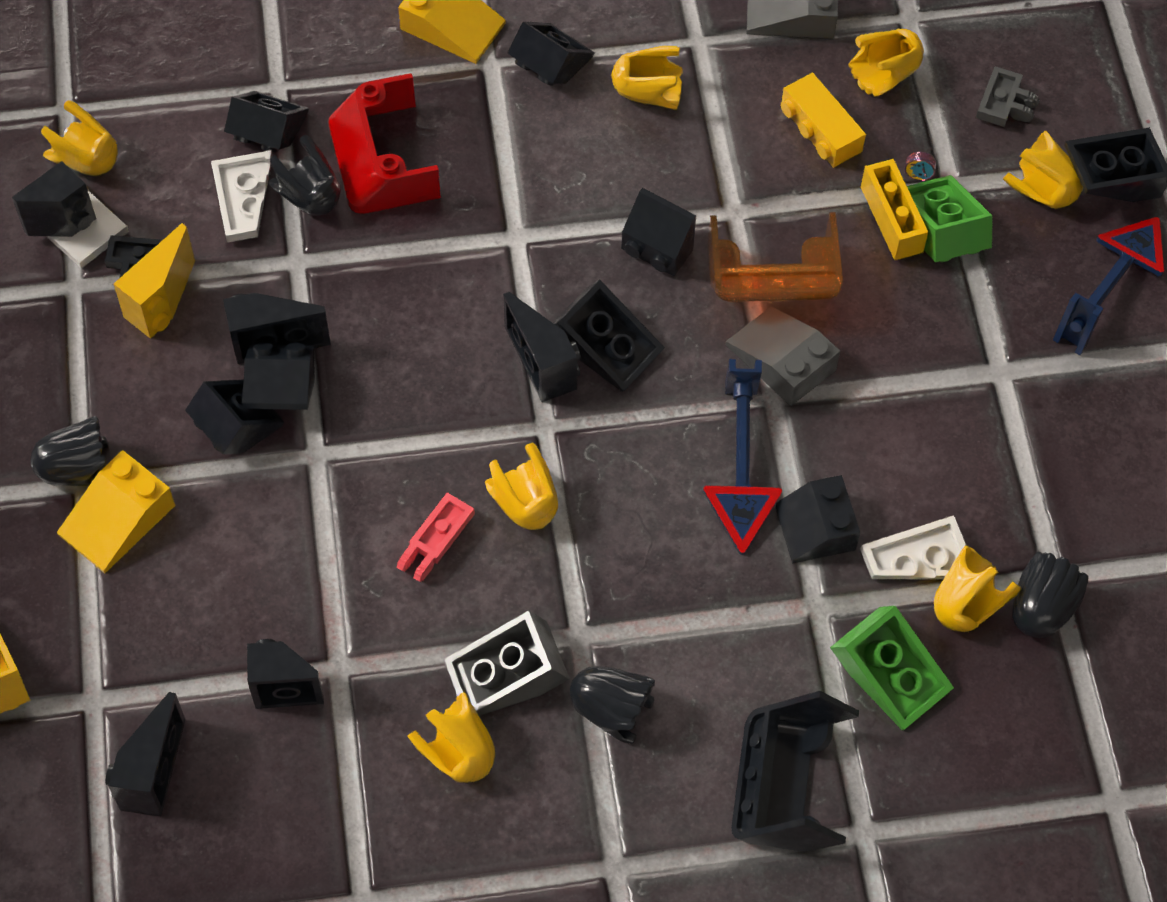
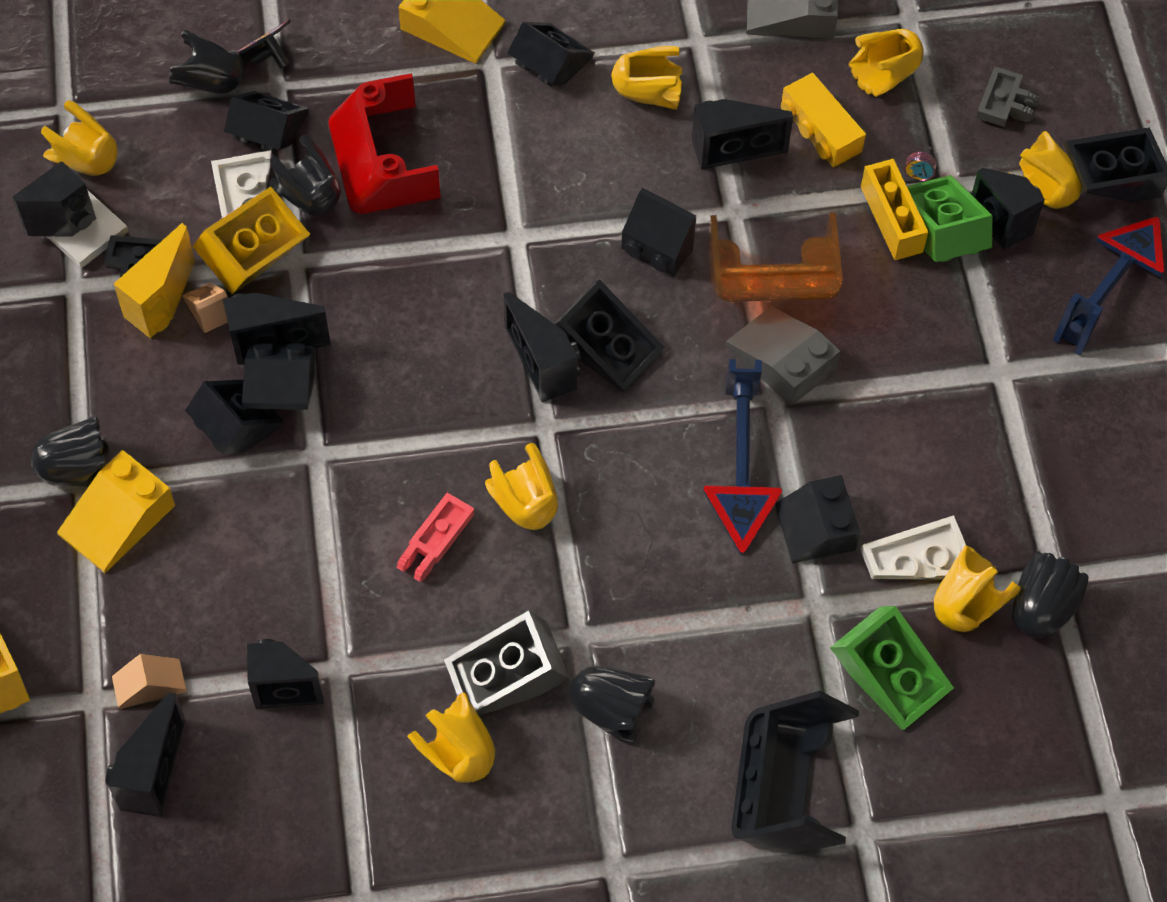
none -> light nougat slope [112,654,187,709]
none -> black hair [169,29,245,94]
none -> light nougat slope [182,282,228,333]
none -> yellow slope [192,187,310,295]
none -> black shield [238,19,291,69]
none -> black slope [692,99,793,170]
none -> black slope [971,168,1045,250]

